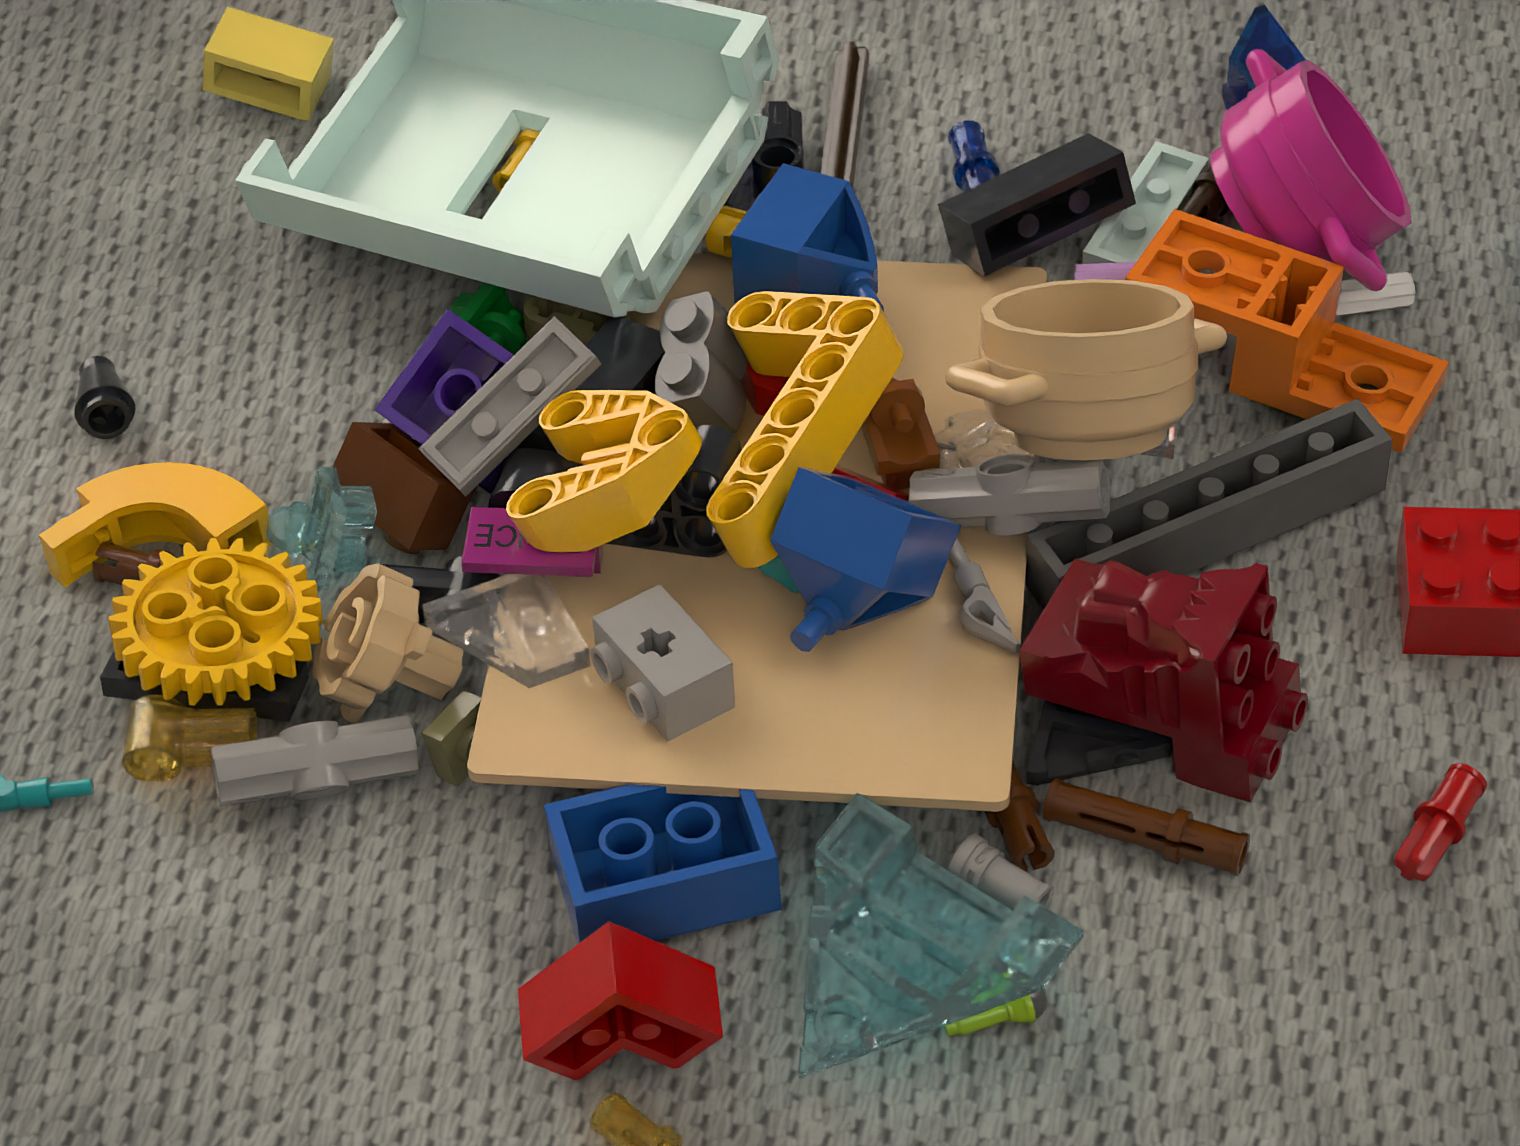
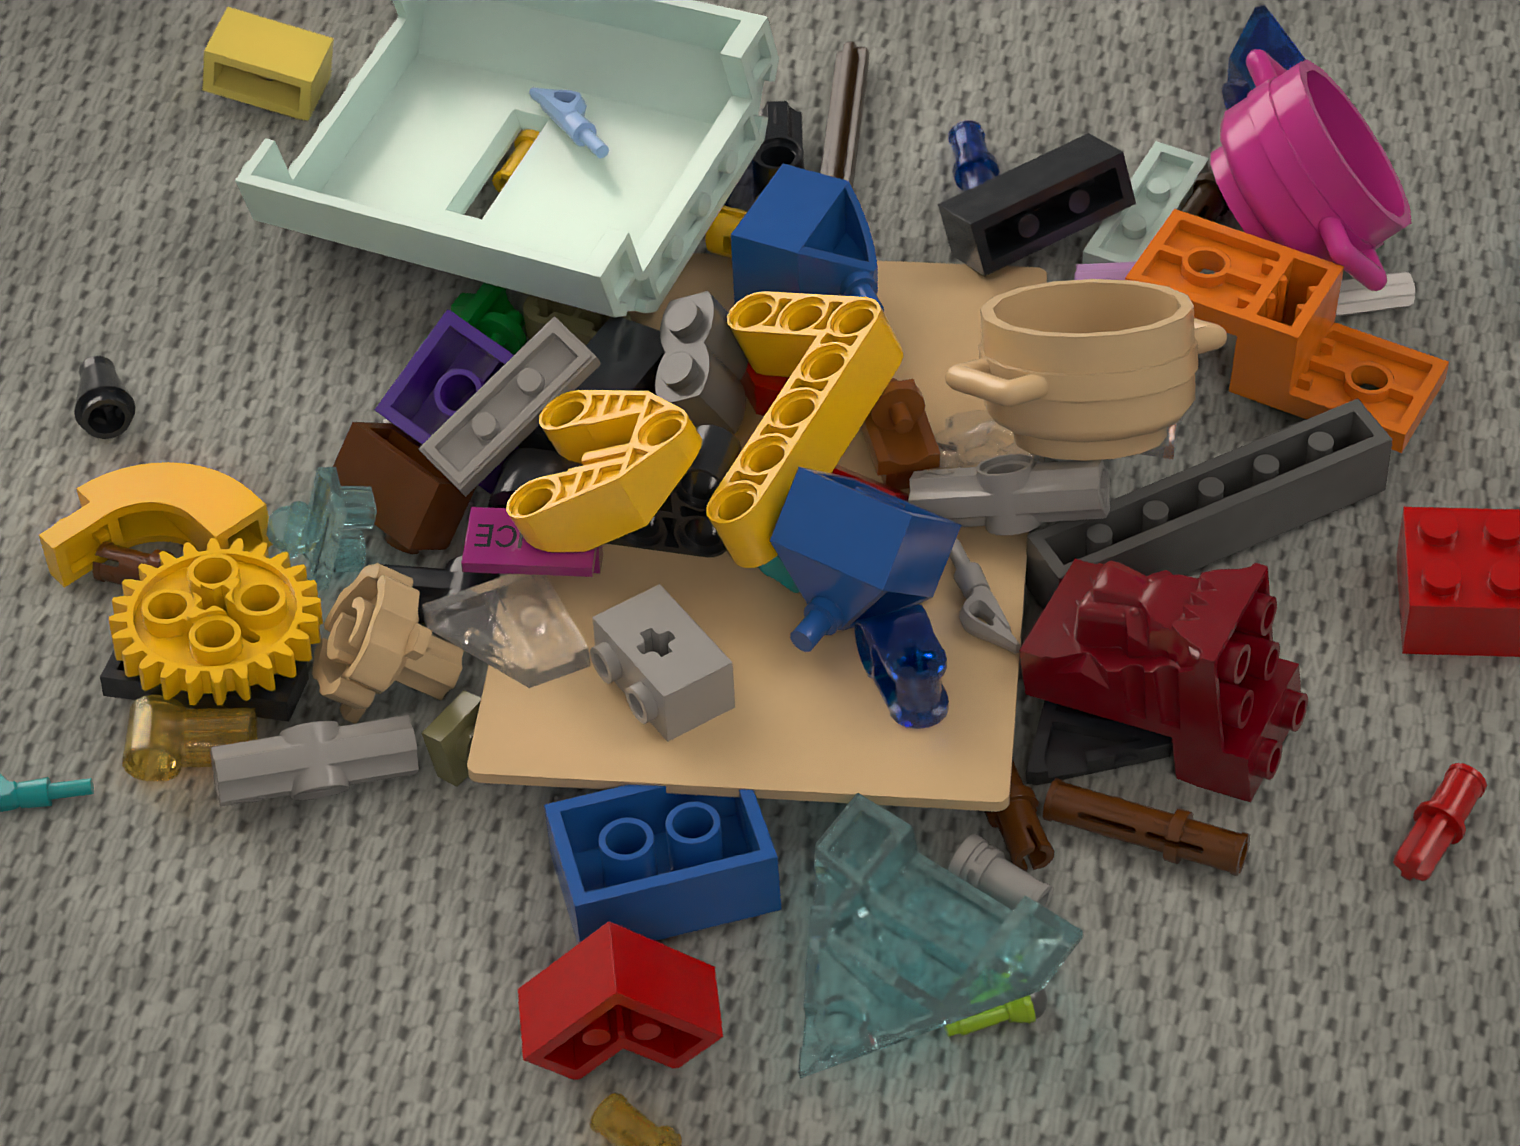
none -> light blue hand [529,87,609,158]
none -> clear blue piece [854,604,949,729]

